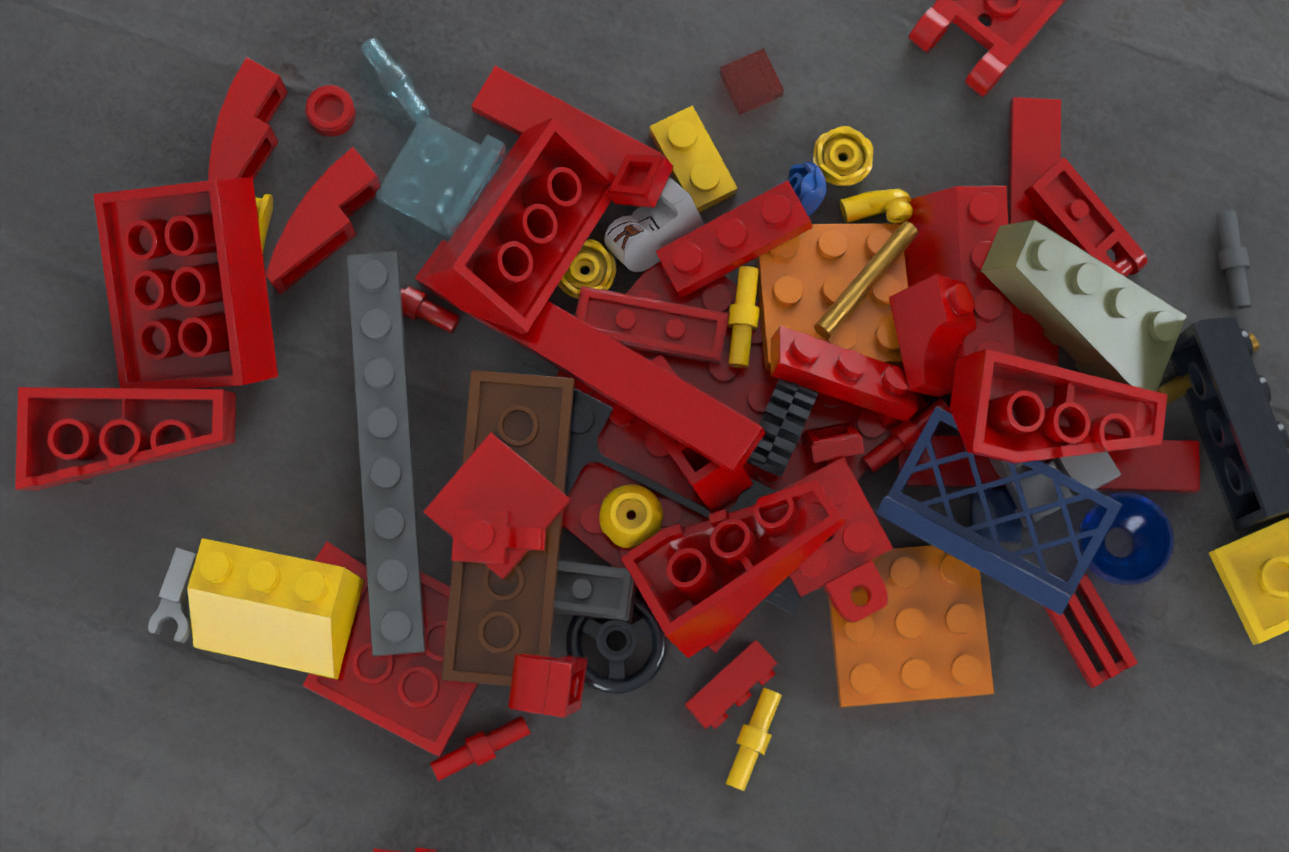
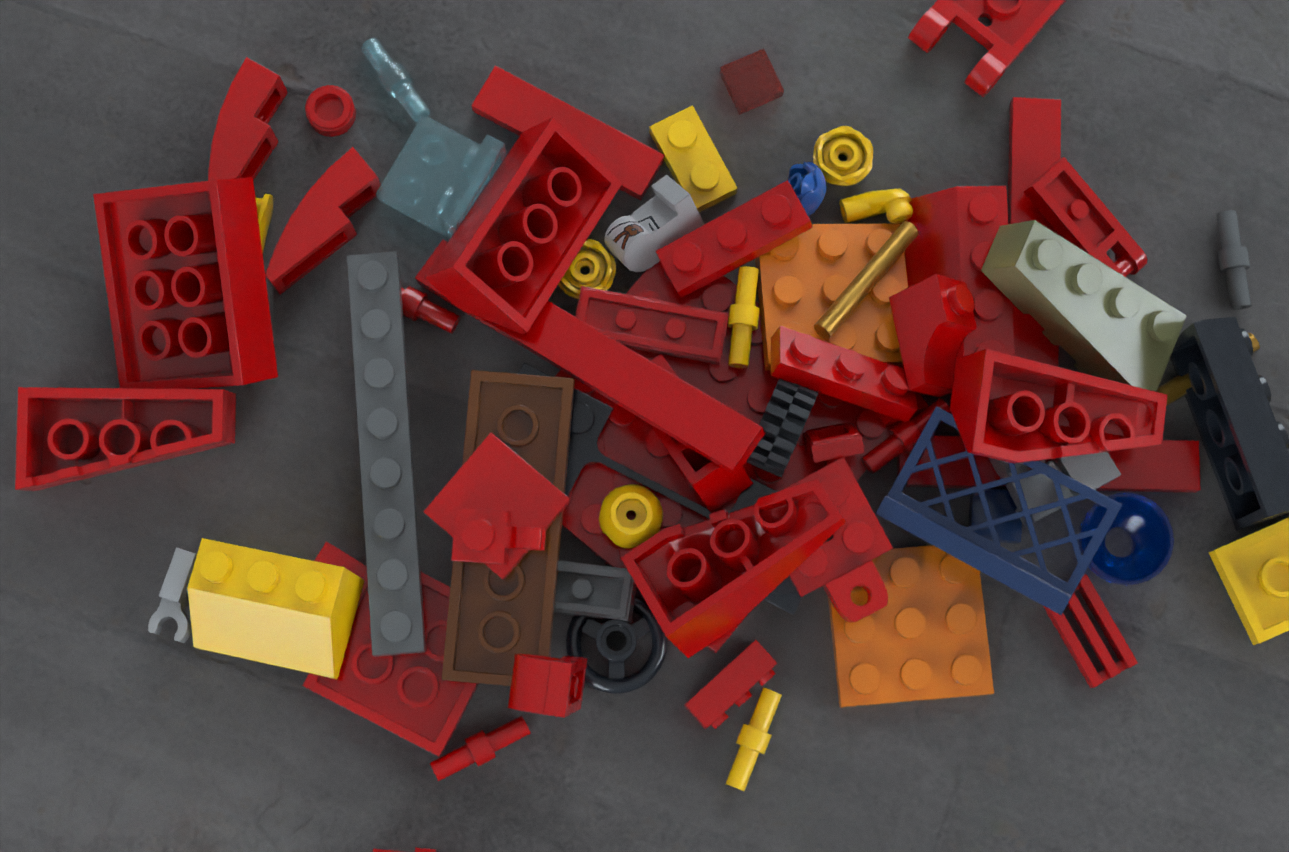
red tile [607,154,674,208] -> none

